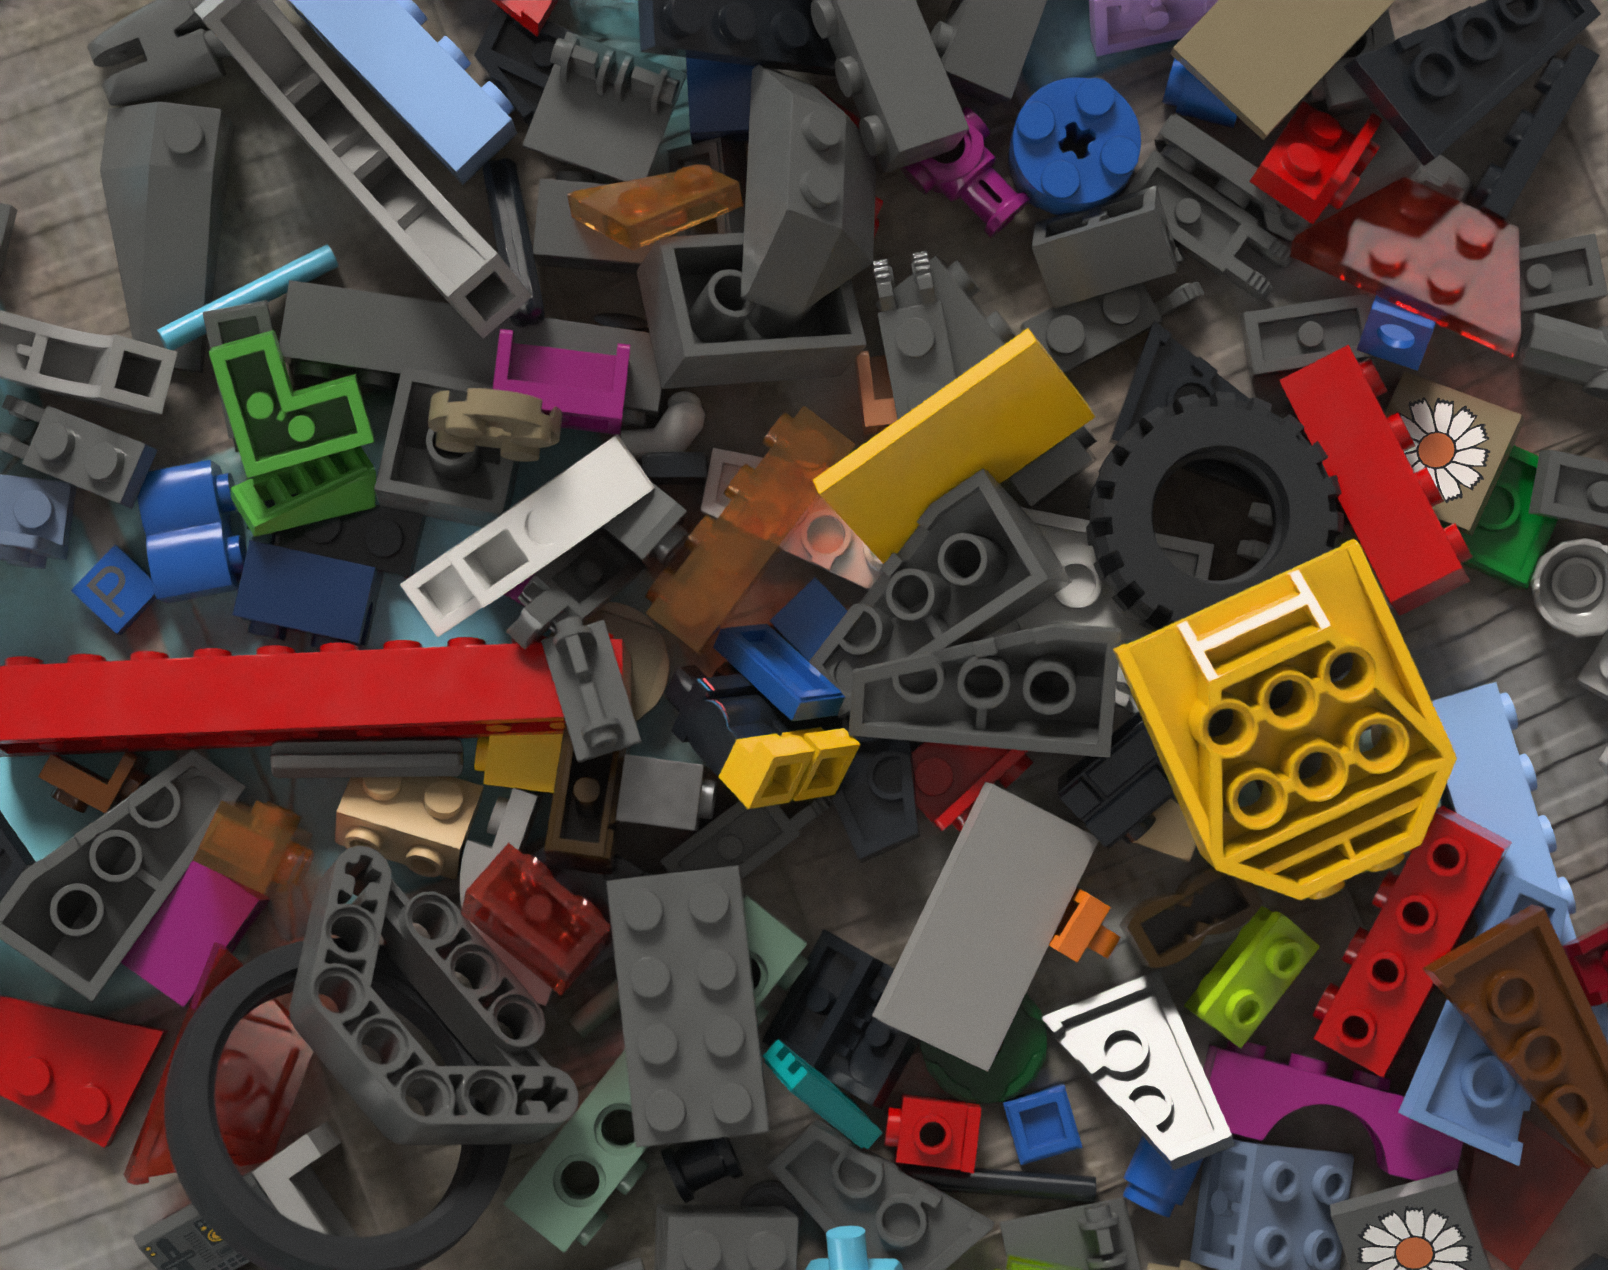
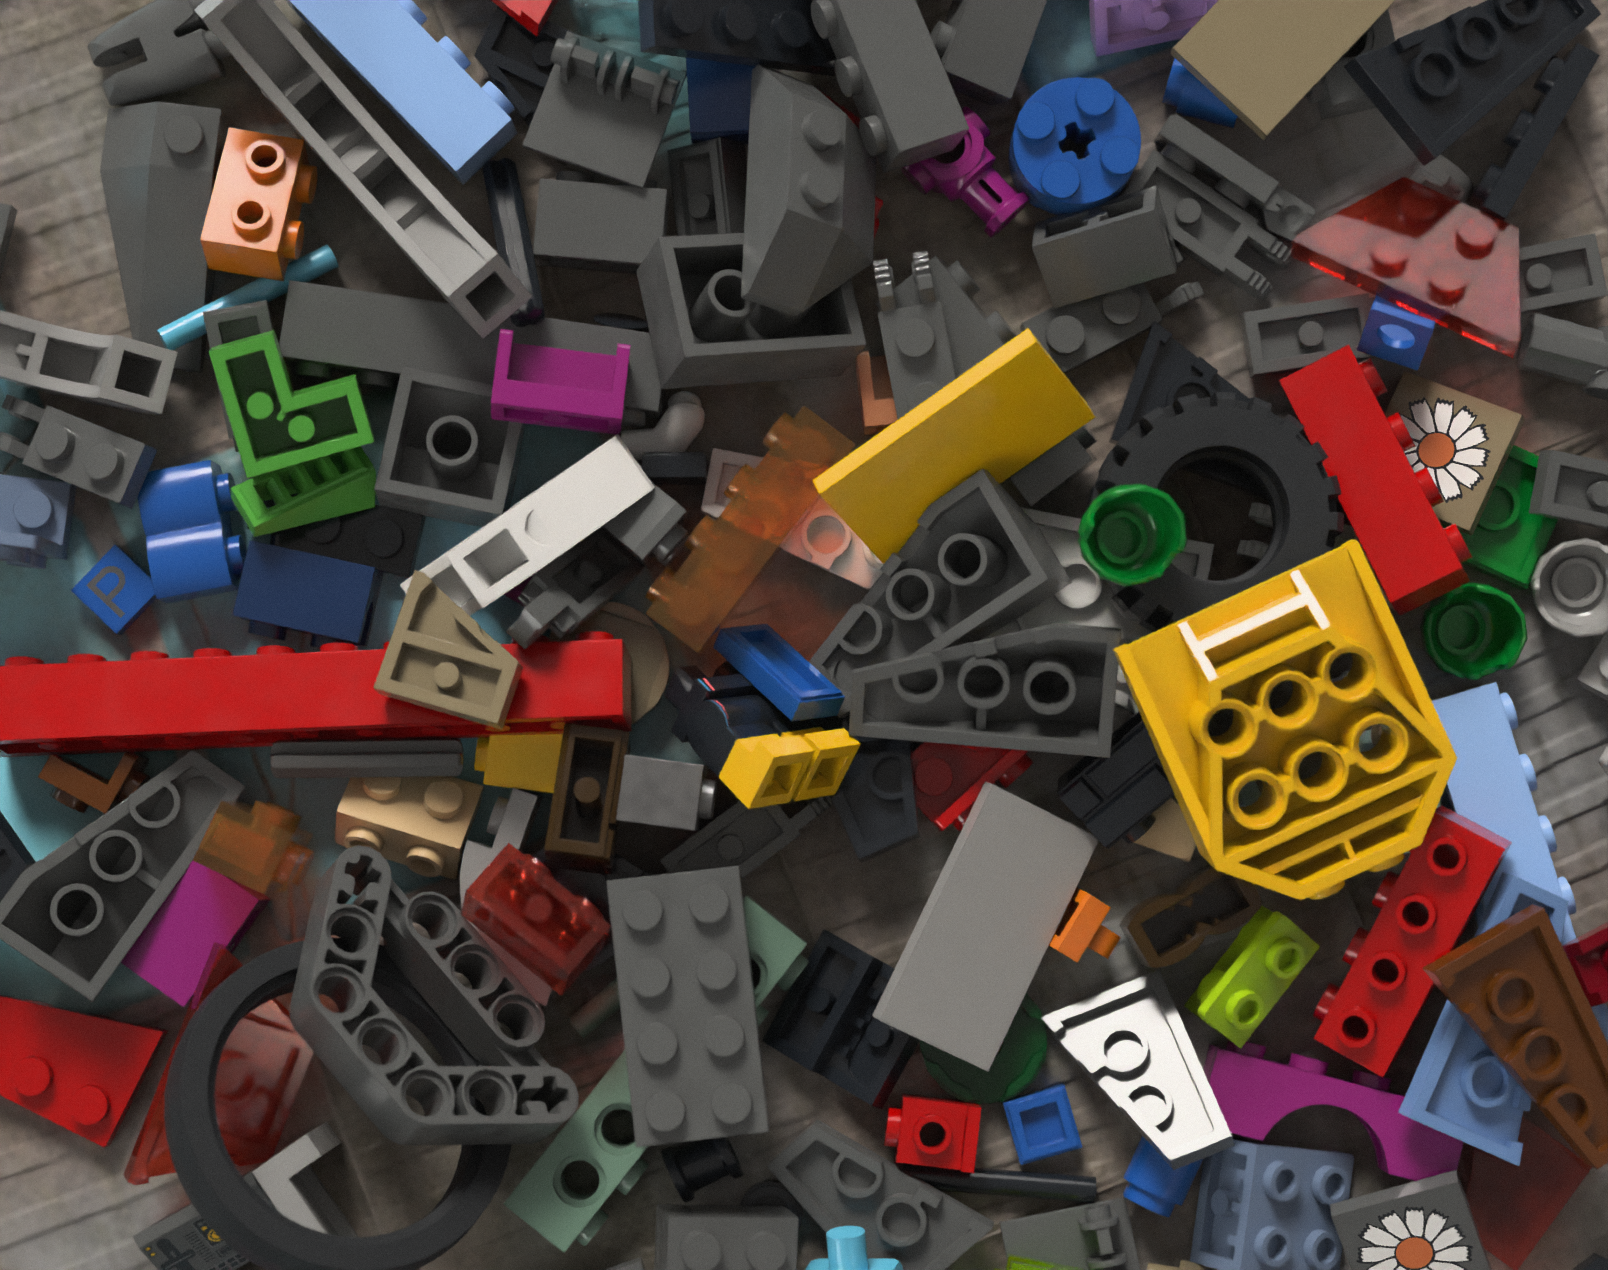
dark tan plate [428,388,562,462] -> none
dark grey hinge [541,617,642,763] -> none
clear orange wing [567,165,743,250] -> none
teal tile [763,1039,882,1149] -> none
blue tile [769,577,848,662] -> none
red bracket [1249,101,1383,225] -> none
none -> orange brick [200,128,318,281]
none -> dark tan wing [374,570,523,729]
none -> green hair [1078,484,1187,587]
none -> green hair [1420,582,1528,680]

